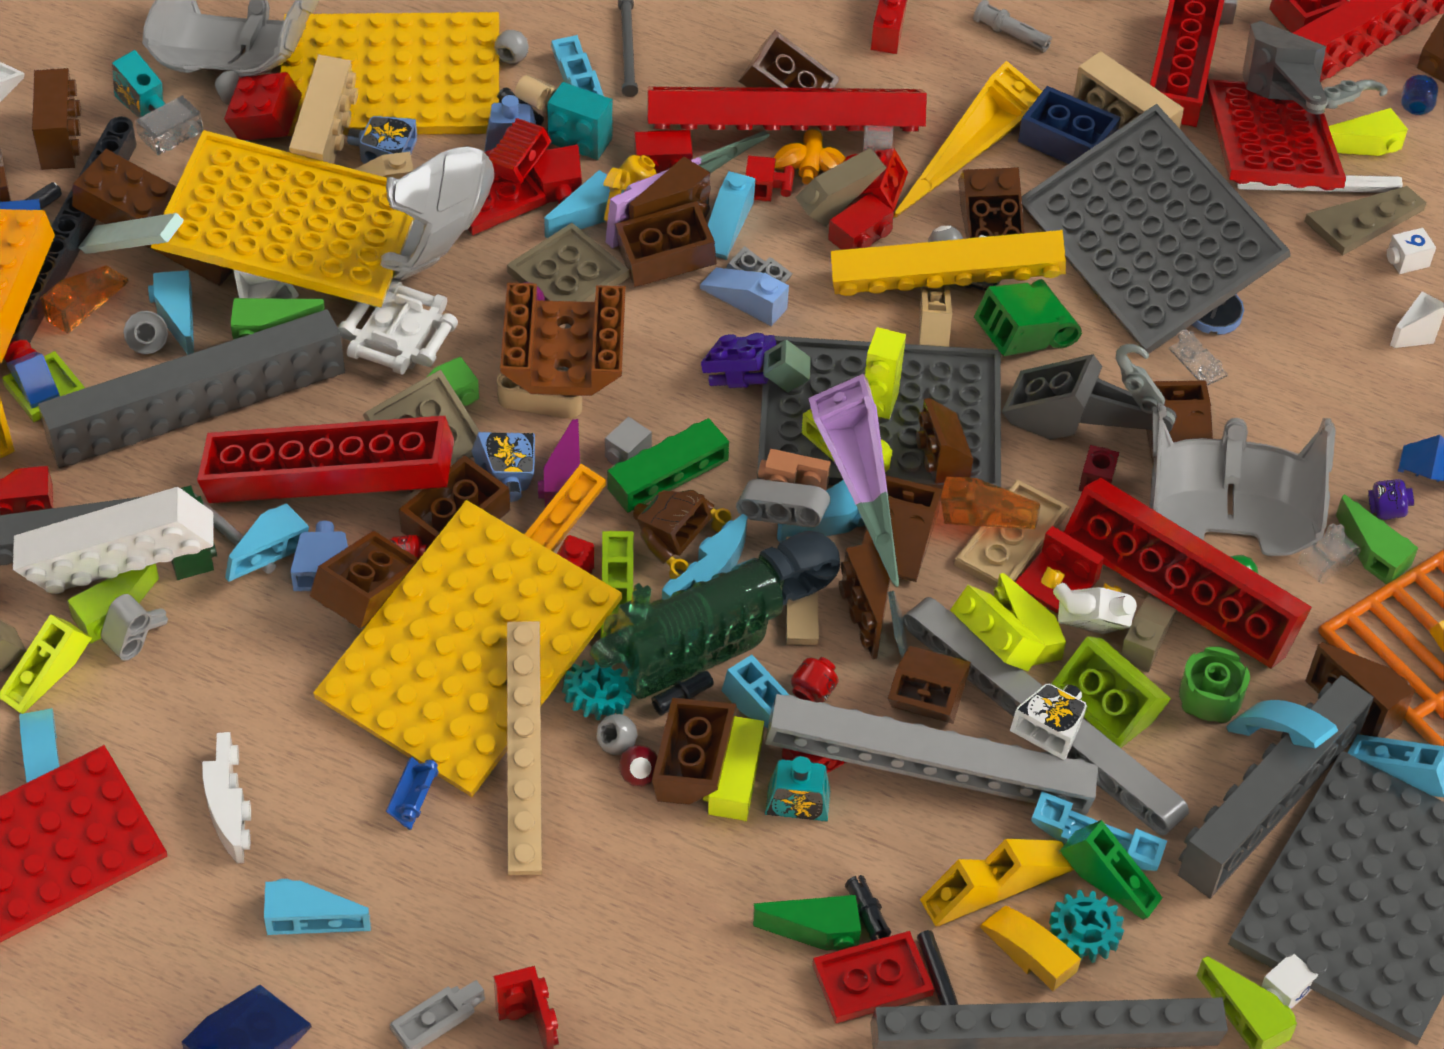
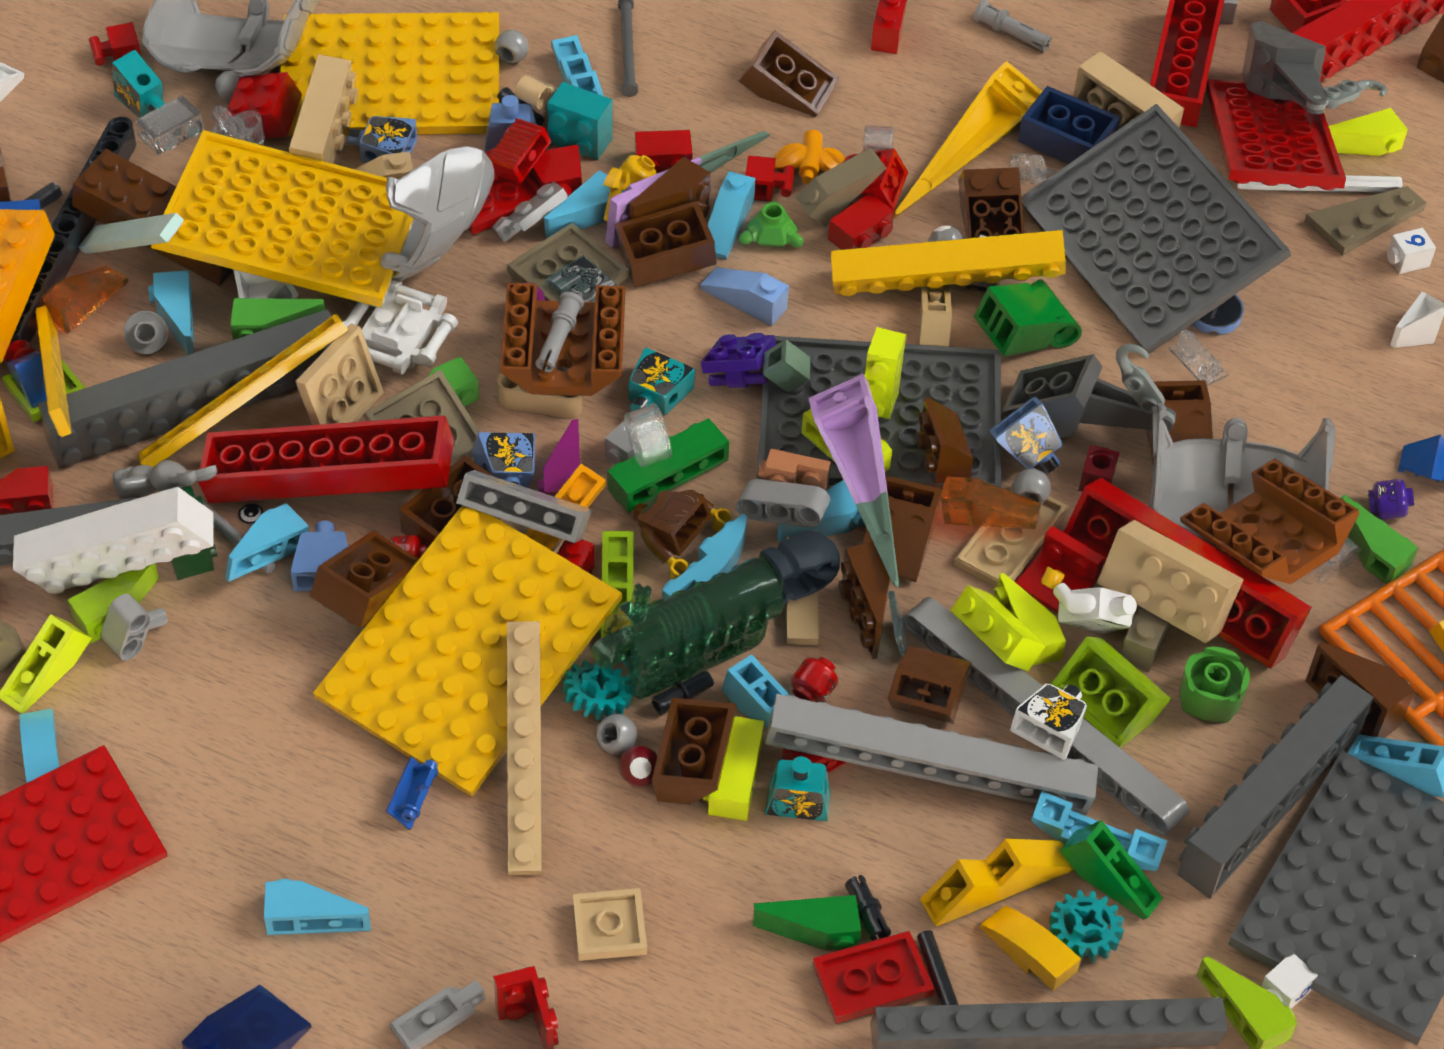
reddish brown brick [32,68,81,170] -> none
white slope [202,732,251,864] -> none
red brick [647,86,927,132] -> none
light grey slope [726,246,793,283] -> none
medium azure slope [1226,700,1338,748] -> none
clear blue head [1401,75,1439,115] -> none
none -> yellow tile [36,305,72,437]
none -> red brick [89,22,142,66]
none -> light grey animal [113,460,217,499]
none -> yellow tile [137,314,348,467]
none -> clear beam [211,105,265,145]
none -> black sticker [238,504,264,524]
none -> tan plate [295,323,384,425]
none -> light grey brick [456,470,592,543]
none -> light grey hinge [492,182,568,242]
none -> light grey pin [535,292,585,372]
none -> piece [547,255,617,302]
none -> tan plate [572,888,647,961]
none -> clear beam [624,403,672,468]
none -> torso [628,347,695,417]
none -> bright green rock [739,201,804,248]
none -> torso [989,396,1062,473]
none -> clear hinge [1010,153,1055,184]
none -> light grey piece [1012,468,1051,507]
none -> tan brick [1097,520,1244,643]
none -> dark orange slope [1180,458,1359,585]

